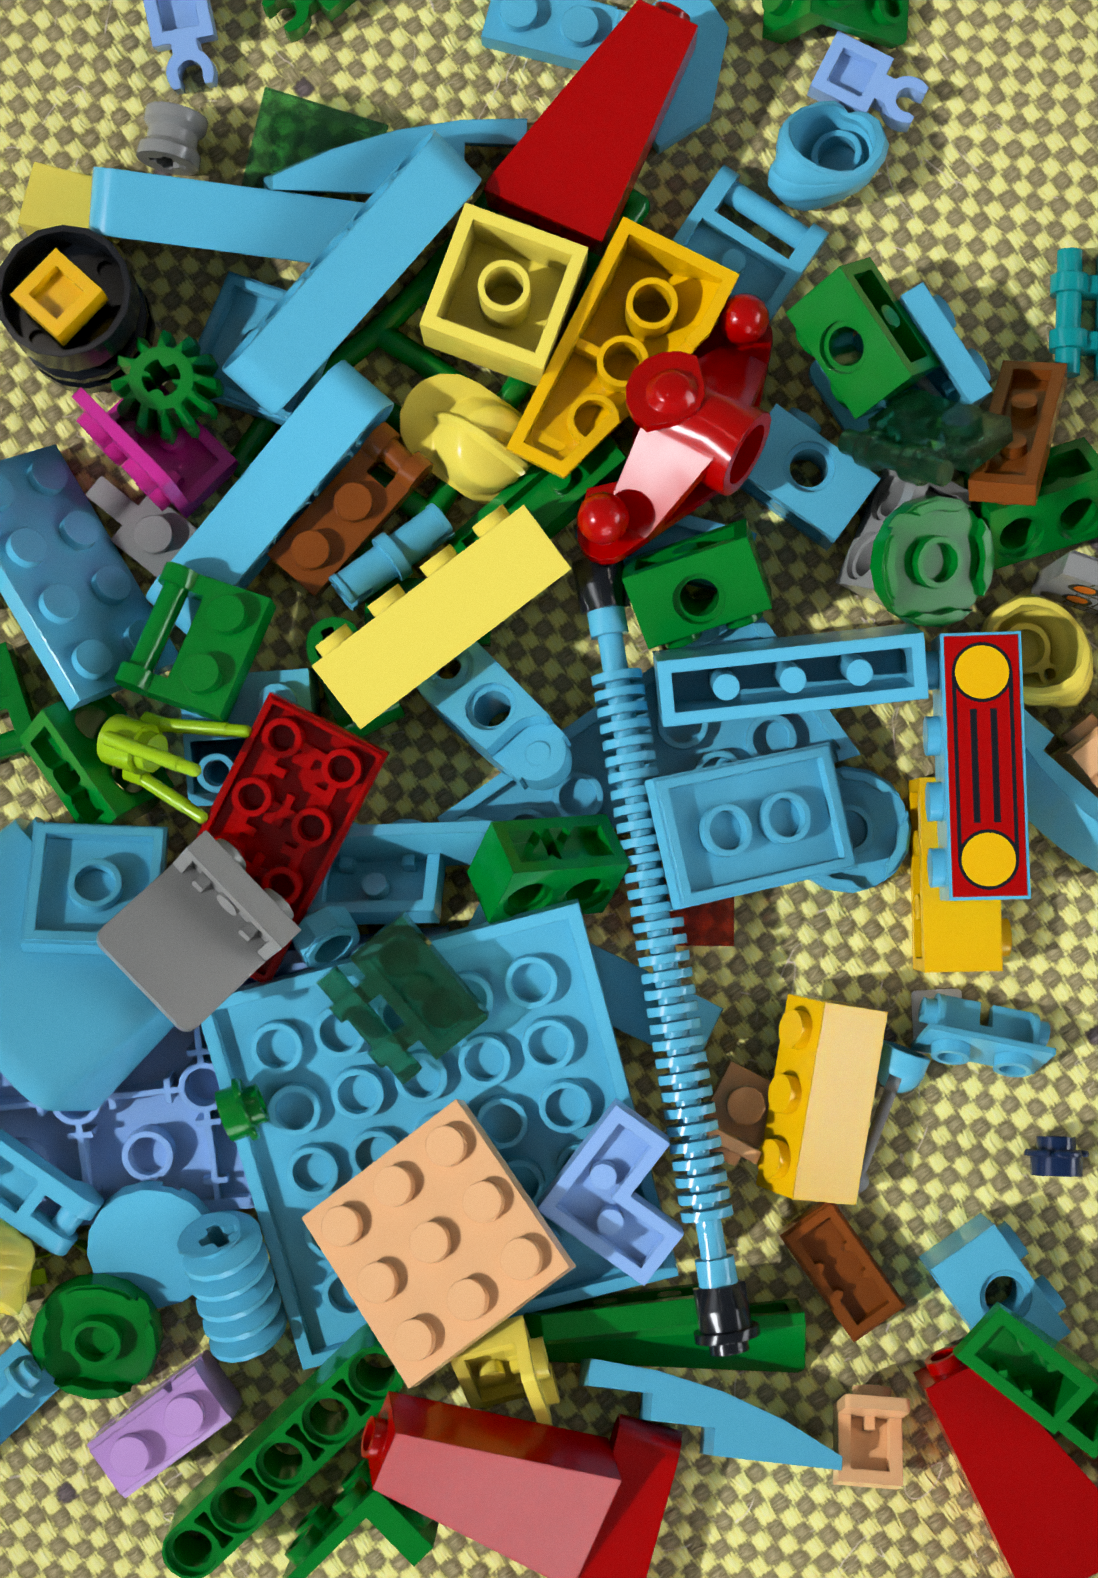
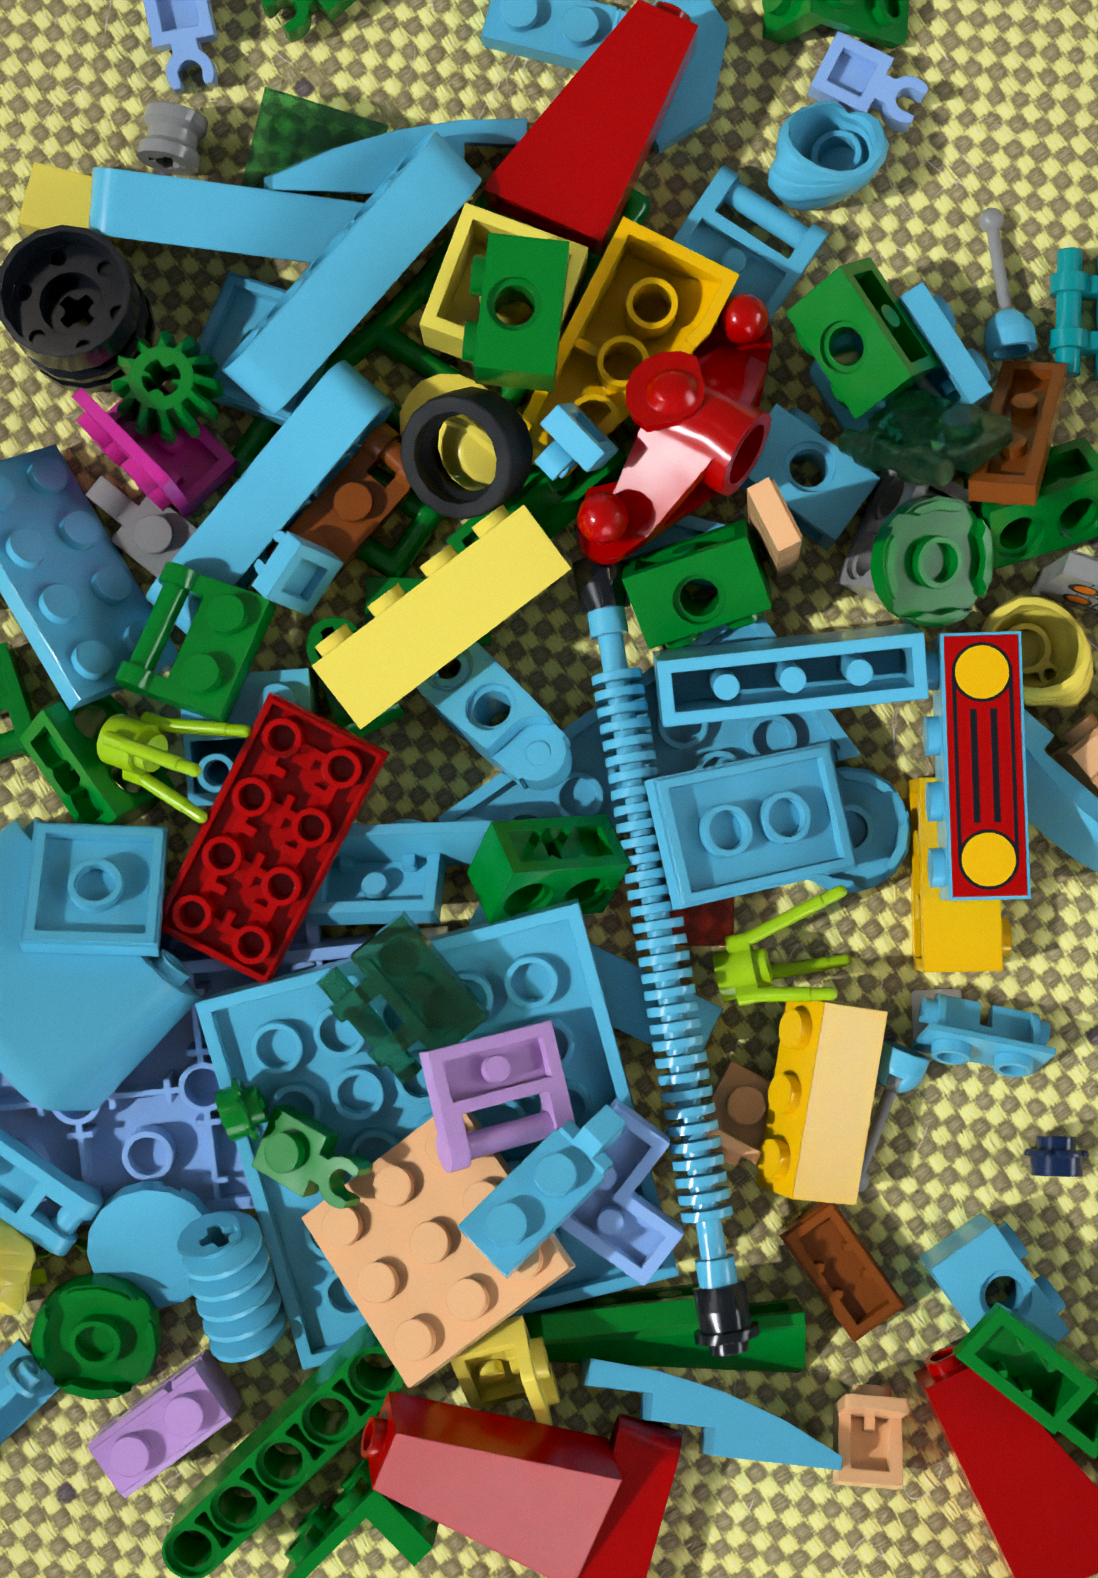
yellow plate [10,248,109,346] -> none
light grey bracket [96,830,301,1032] -> none
medium azure tile [292,906,360,968] -> none
medium azure pin [329,503,456,611] -> none
none -> medium azure tile [252,530,344,616]
none -> green plate [252,1104,373,1209]
none -> black tyre [401,386,533,520]
none -> lavender plate [419,1020,575,1173]
none -> medium azure hinge [458,1104,627,1279]
none -> green brick [462,233,569,392]
none -> medium azure tile [534,402,620,481]
none -> lime plant [713,885,852,1006]
none -> light nougat tile [746,477,803,580]
none -> hinge [978,208,1038,361]

